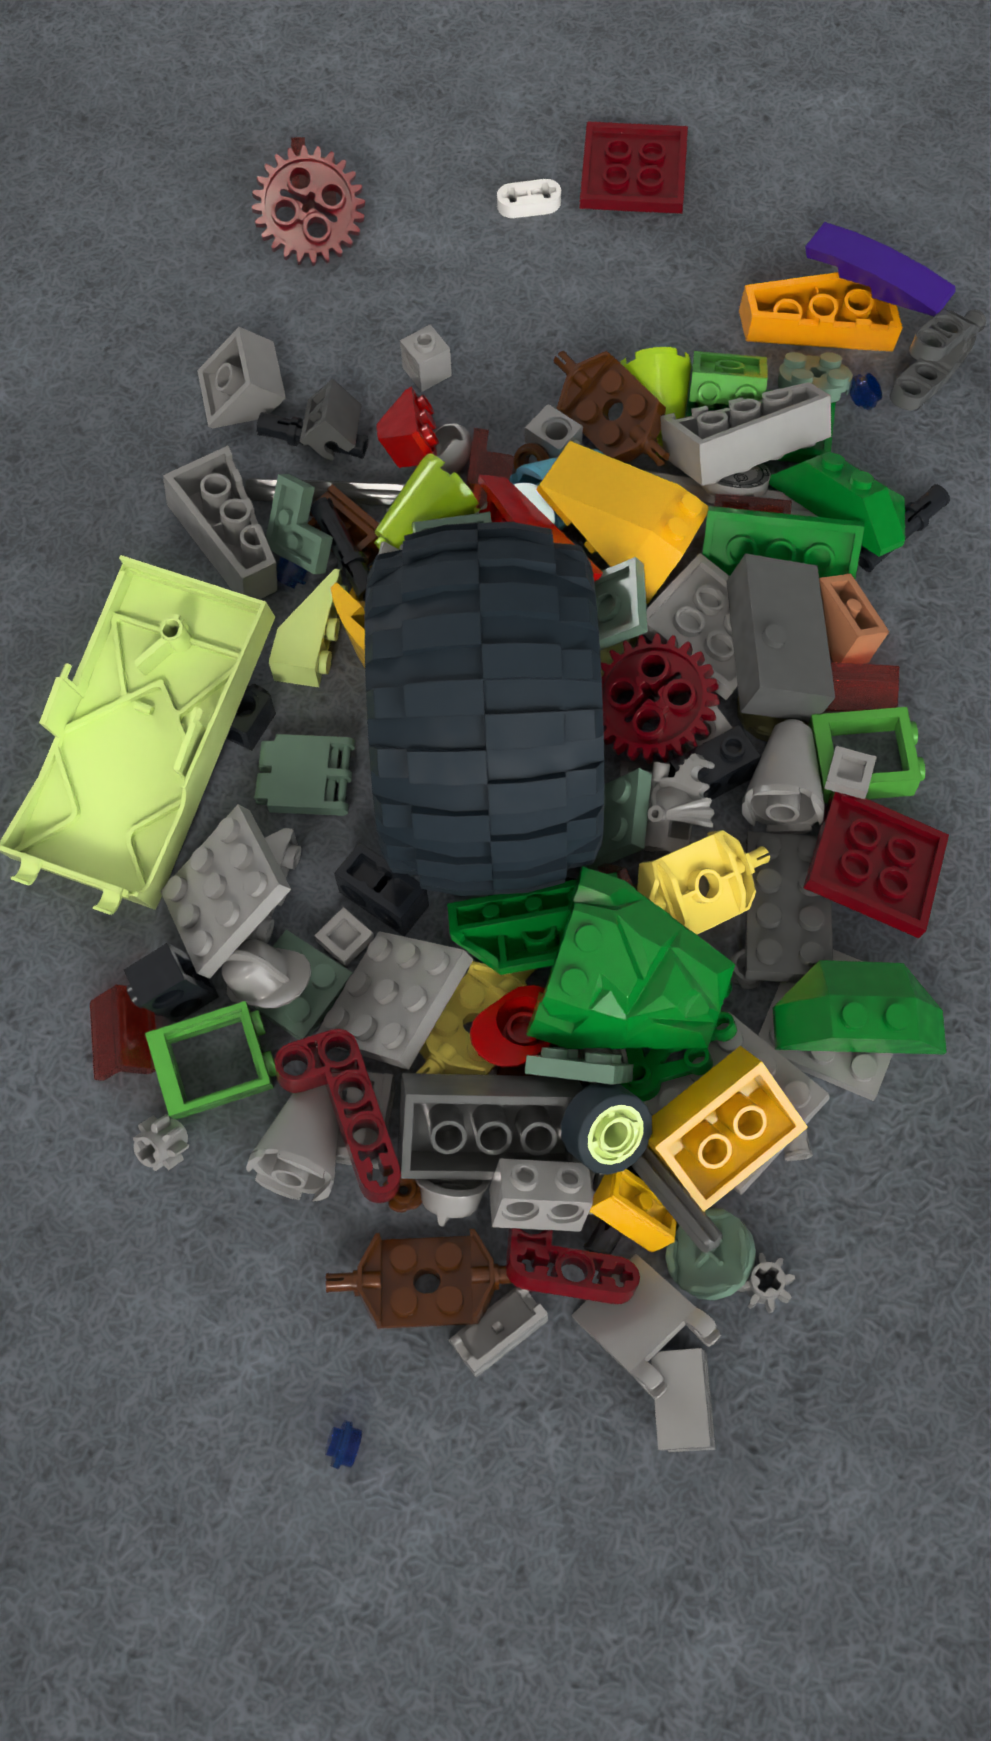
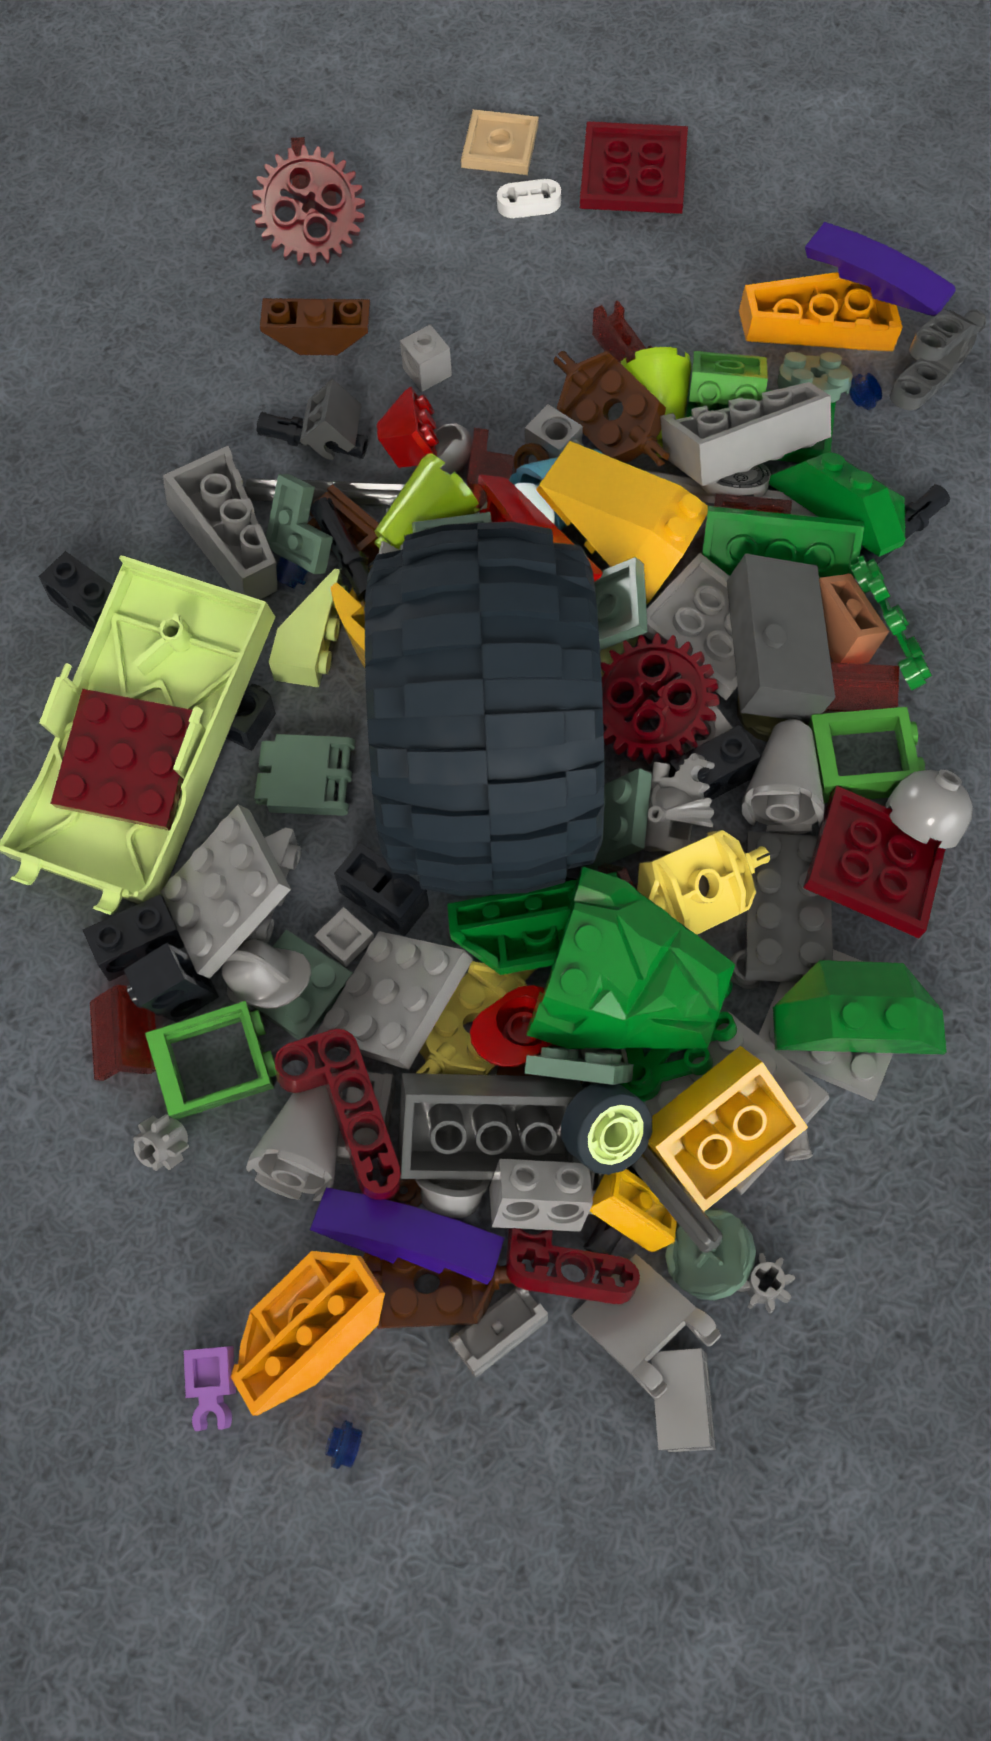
light grey slope [197,327,286,428] -> none
light grey plate [824,746,877,799] -> none
none -> black brick [39,551,113,632]
none -> dark red plate [50,689,201,831]
none -> black brick [83,894,185,981]
none -> medium lavender plate [184,1346,236,1431]
none -> light orange wedge [231,1251,385,1416]
none -> reddish brown slope [260,298,370,355]
none -> dark purple slope [310,1187,504,1285]
none -> tan tile [461,110,539,175]
none -> clear red hinge [592,301,653,363]
none -> green plant [850,555,932,691]
none -> light grey cylinder [886,770,973,849]

